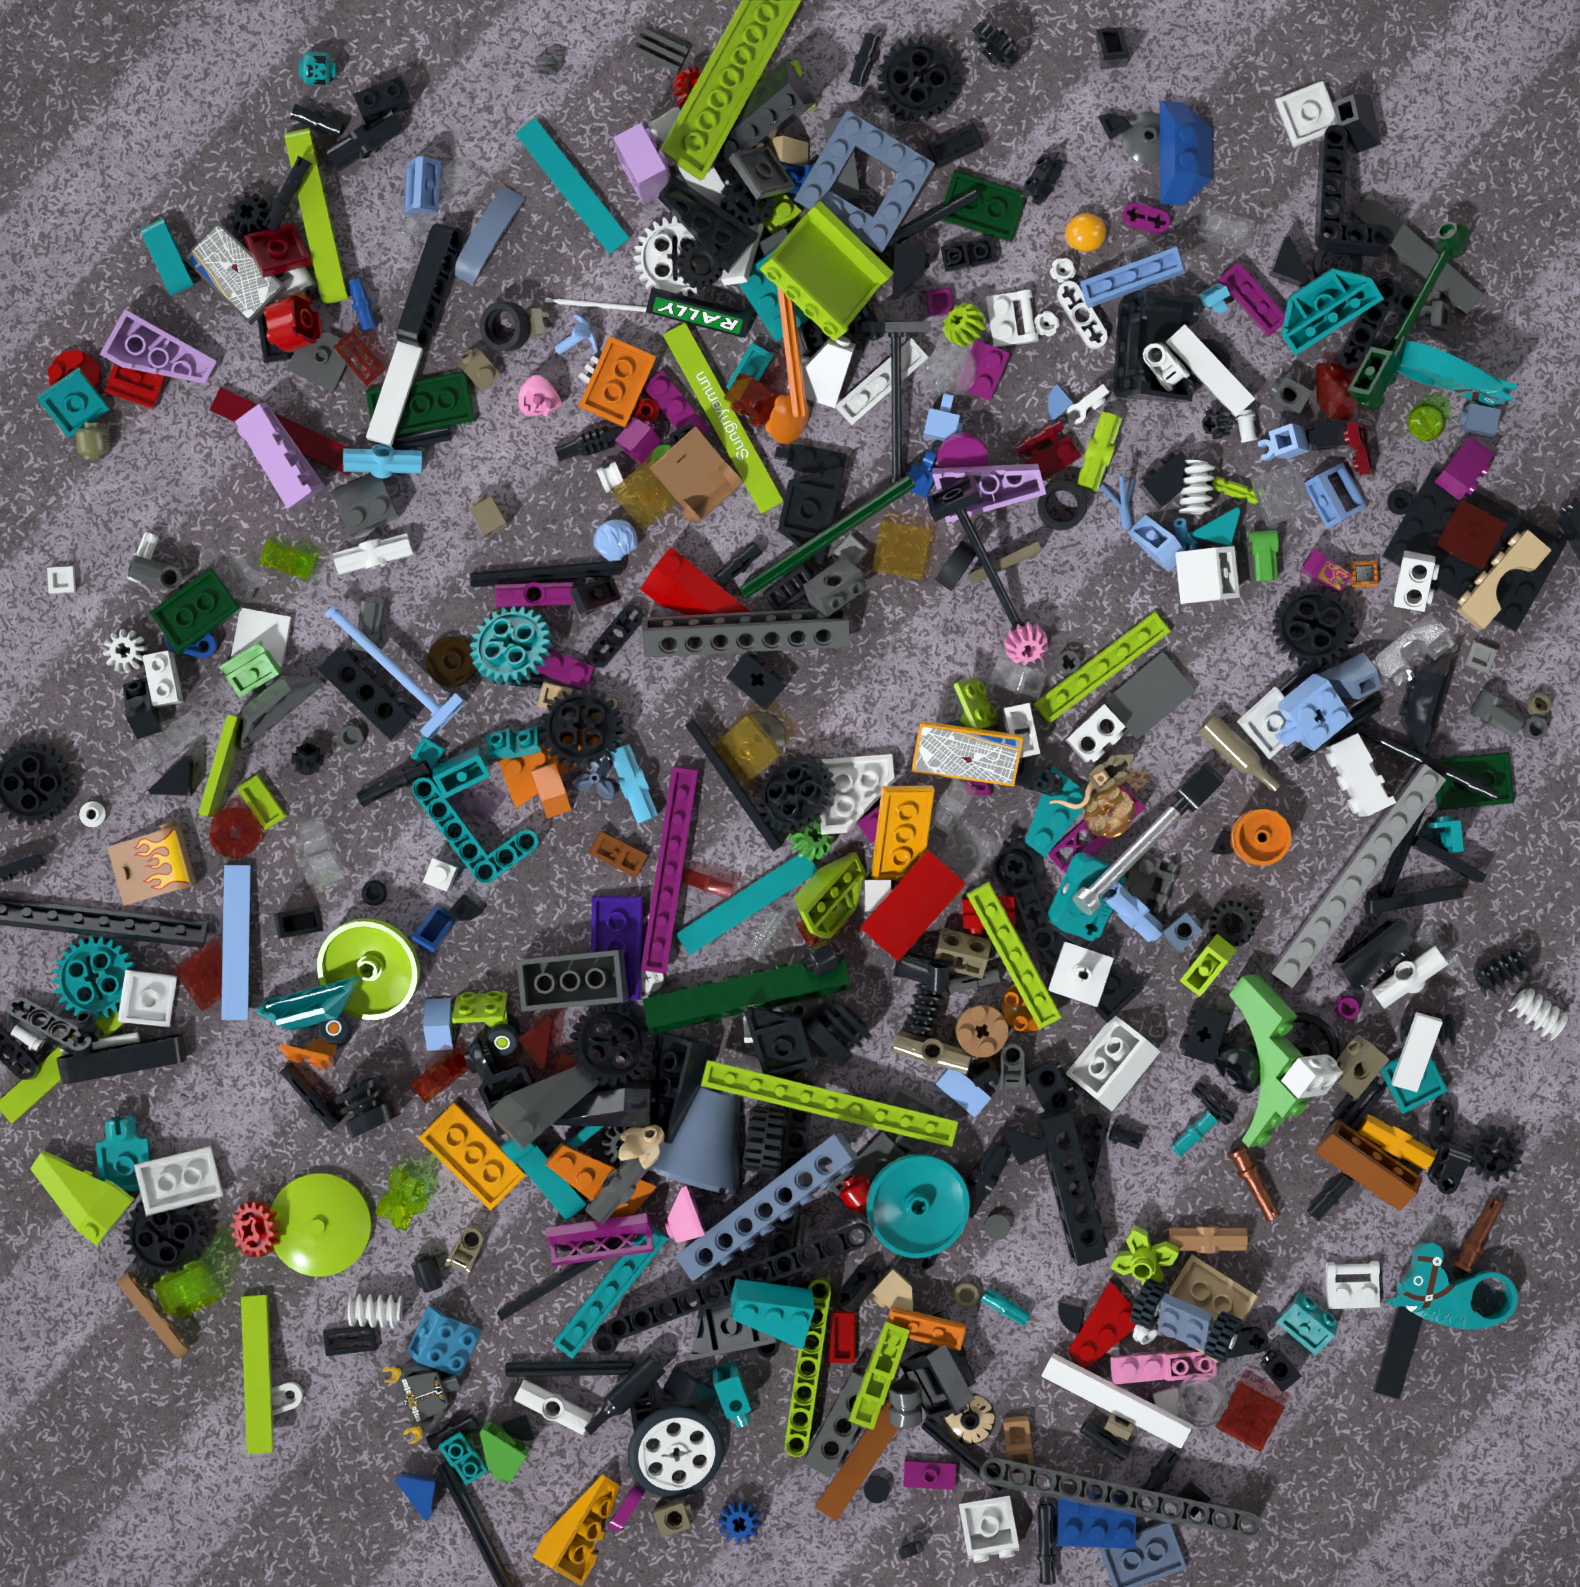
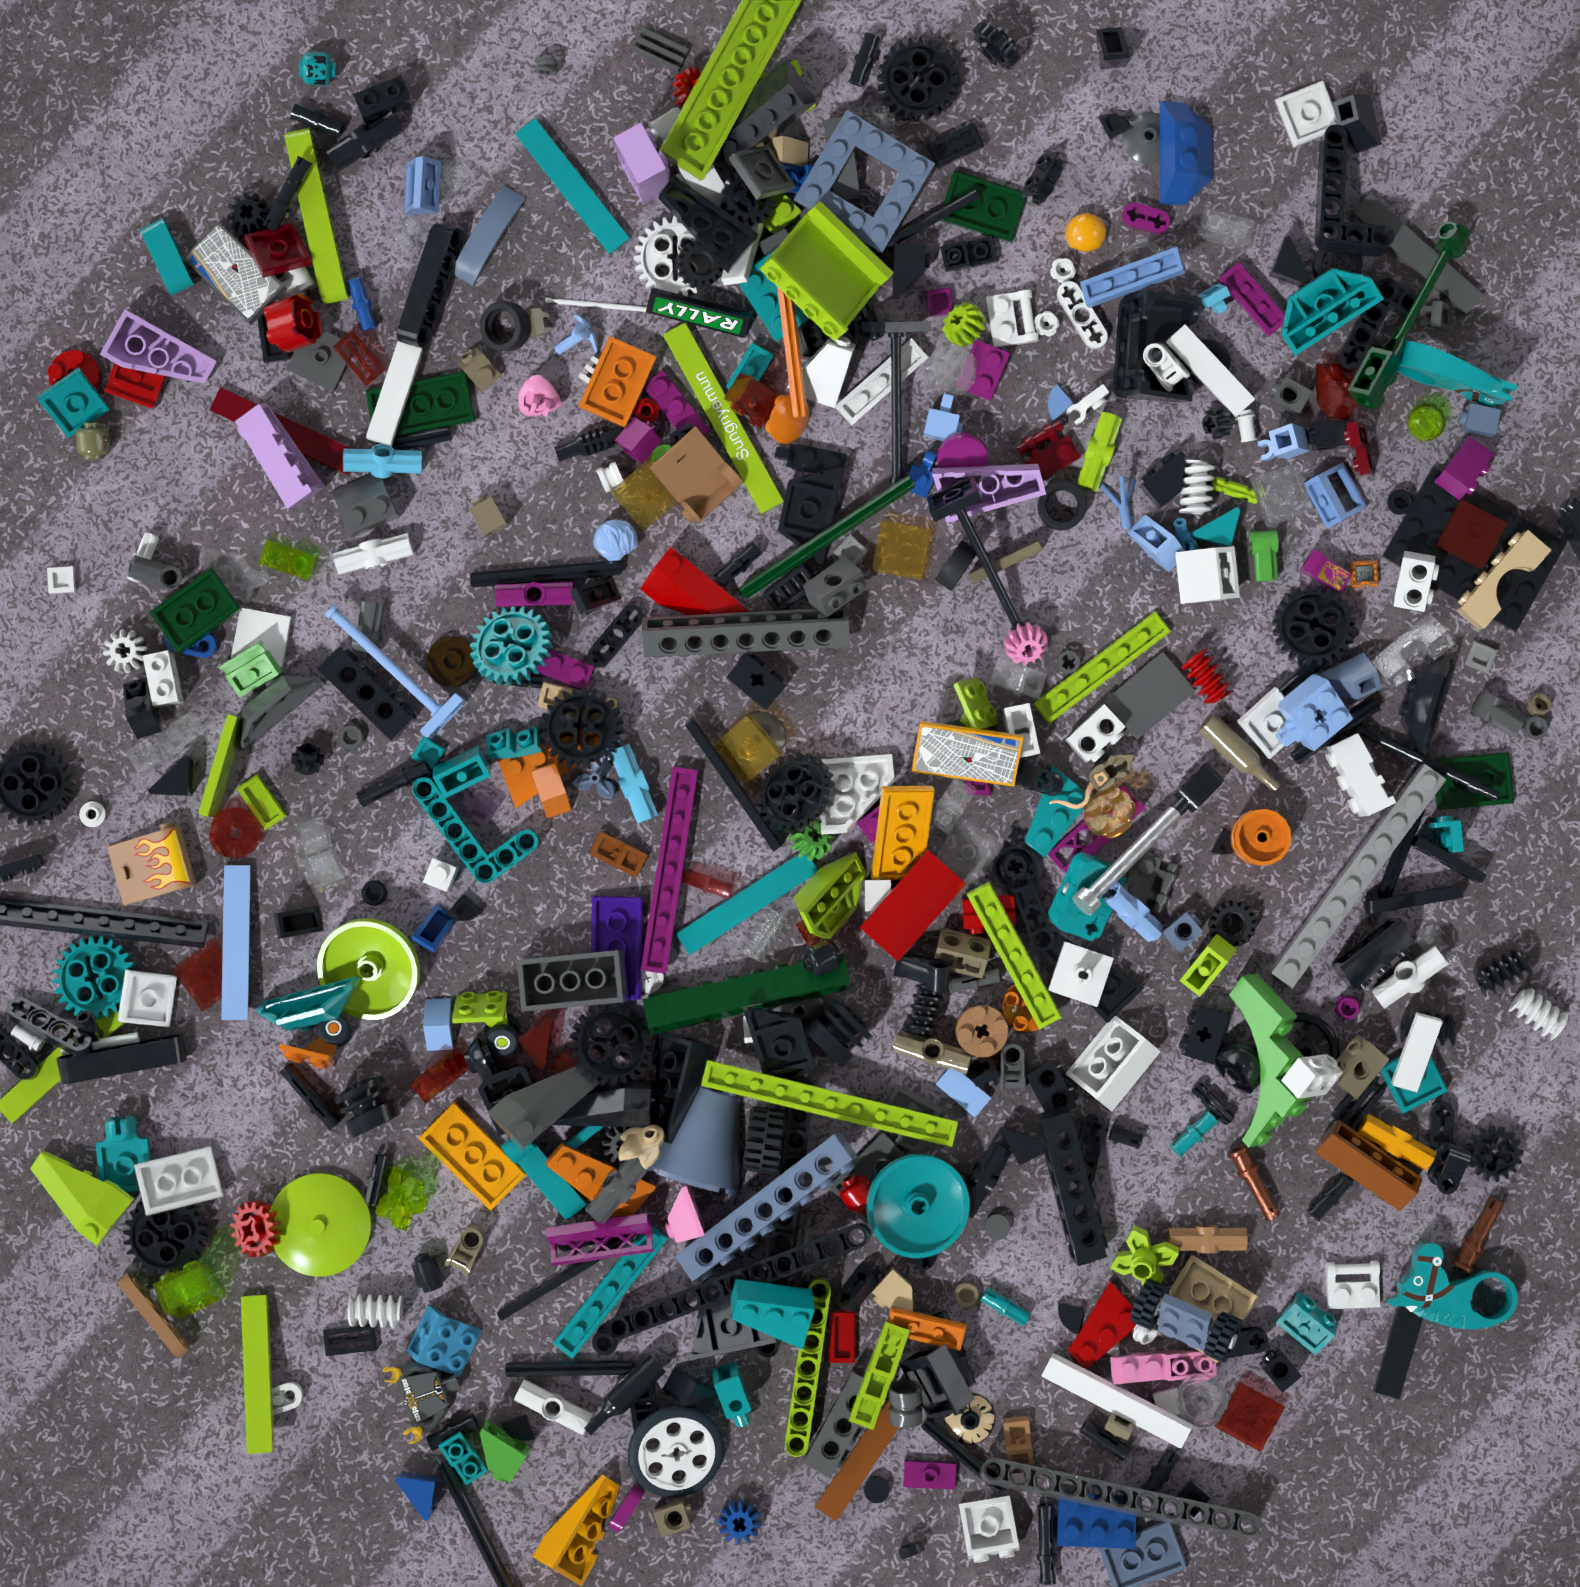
none -> black axle [365,1154,390,1206]
none -> red piece [1181,648,1234,705]

